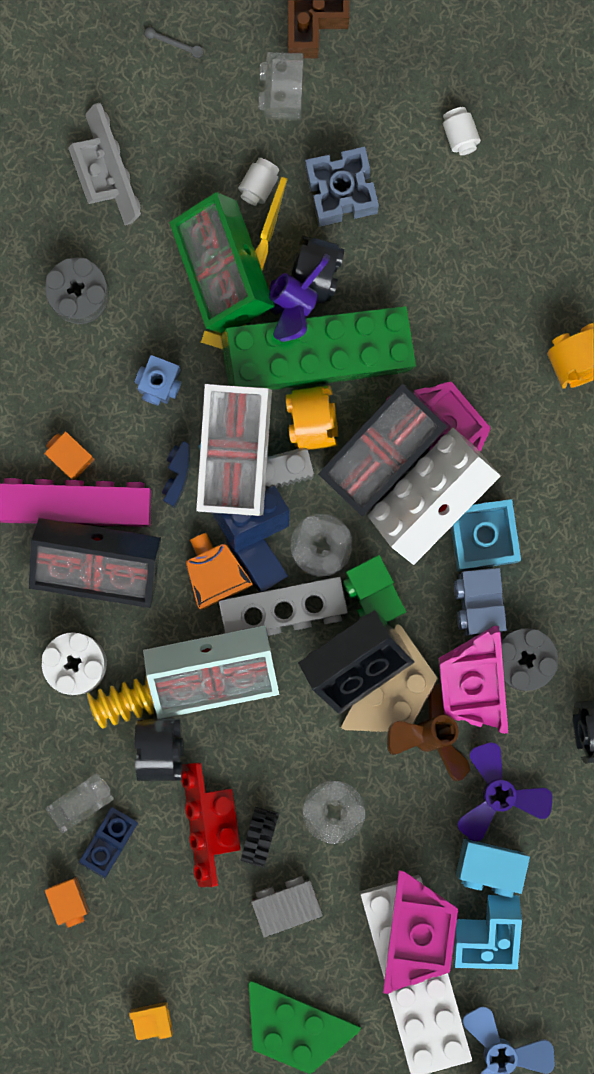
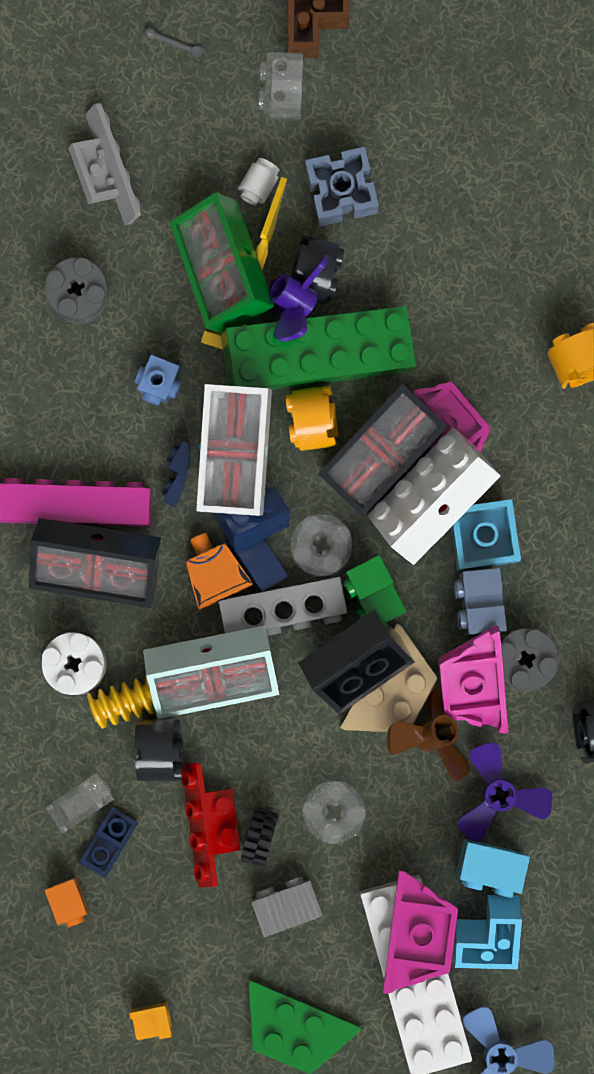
orange brick [44,431,95,480] -> none
light grey brick [265,448,314,490] -> none
white brick [443,107,481,155] -> none

